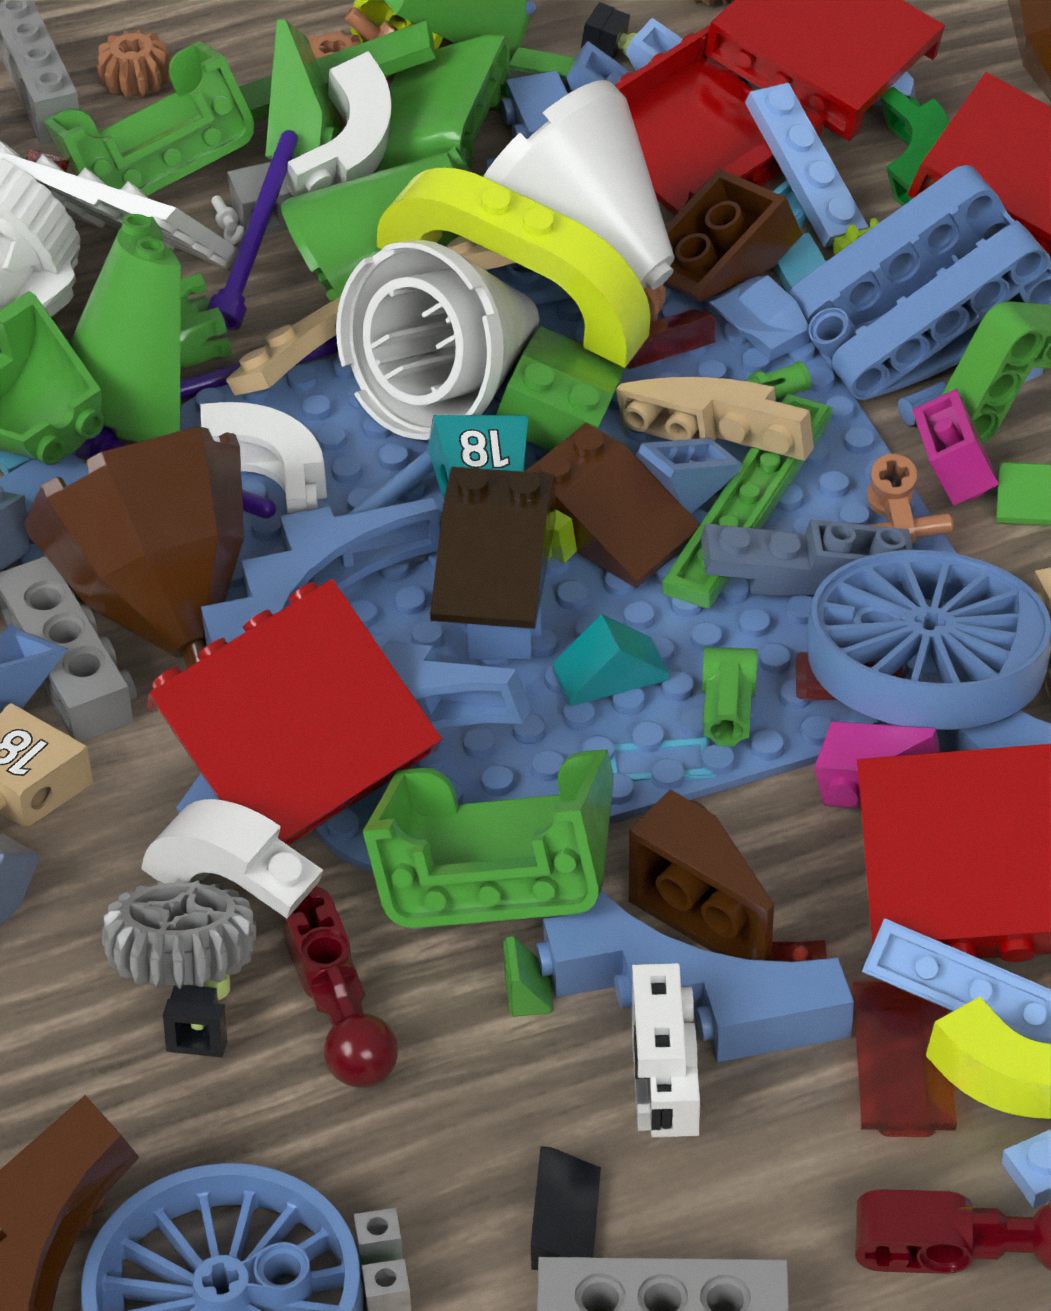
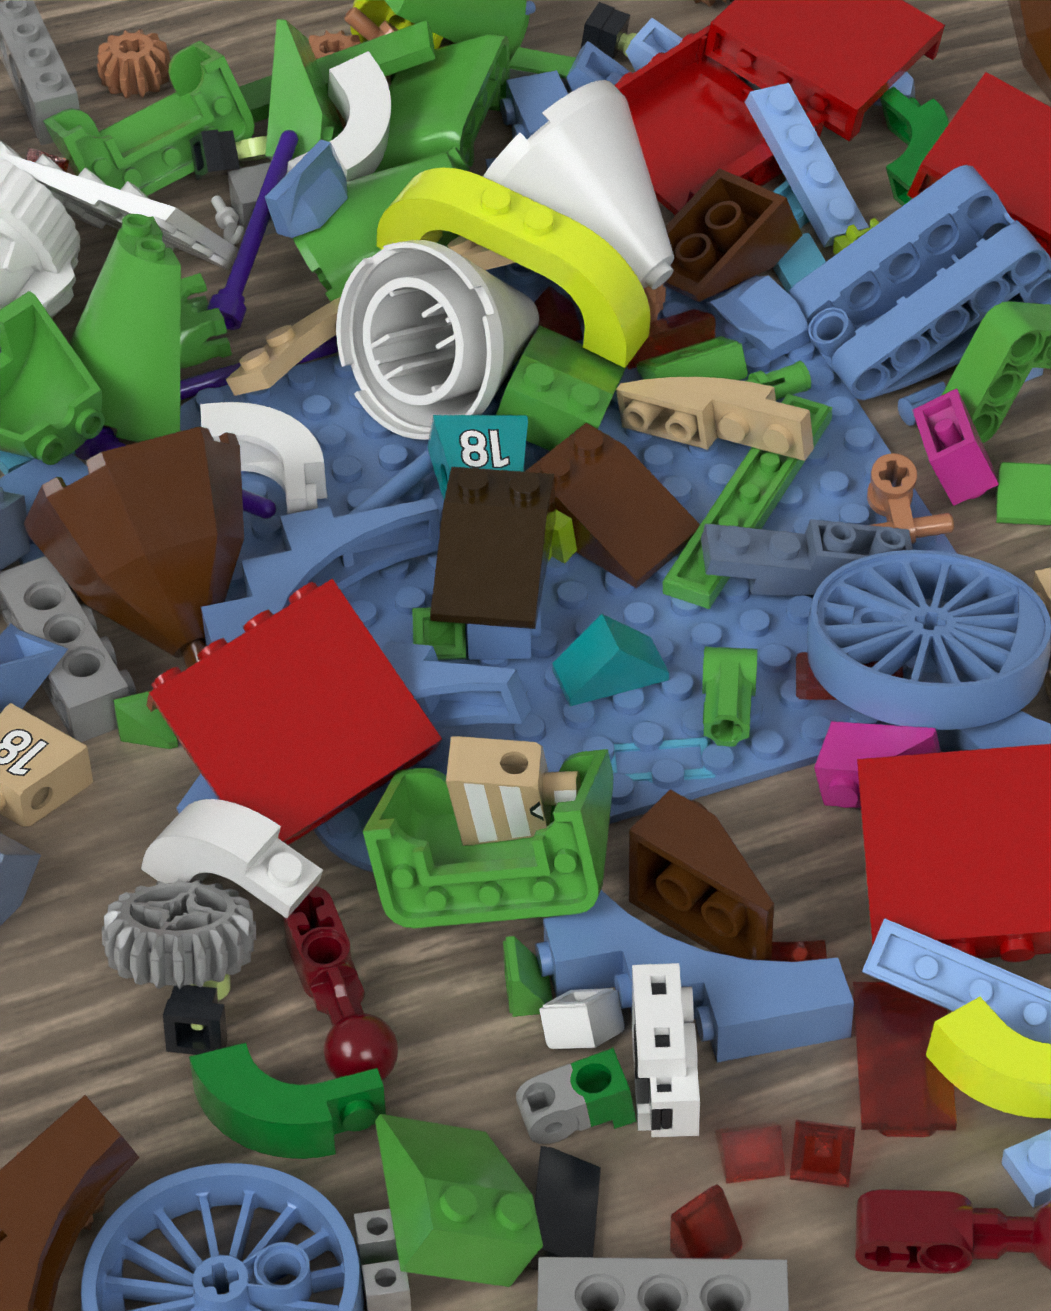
medium blue slope [635,438,742,514] -> none
none -> bright green slope [113,690,178,749]
none -> black piece [189,129,267,180]
none -> green arch [189,1043,386,1159]
none -> medium blue slope [265,140,348,238]
none -> bright green slope [375,1114,543,1287]
none -> bright green slope [412,608,466,660]
none -> tan torso [446,736,581,846]
none -> leg [516,1048,637,1144]
none -> clear red slope [534,285,583,341]
none -> white slope [539,988,624,1049]
none -> bright green slope [636,336,748,380]
none -> clear red slope [670,1184,743,1259]
none -> clear red slope [715,1122,785,1184]
none -> clear red slope [789,1119,856,1187]

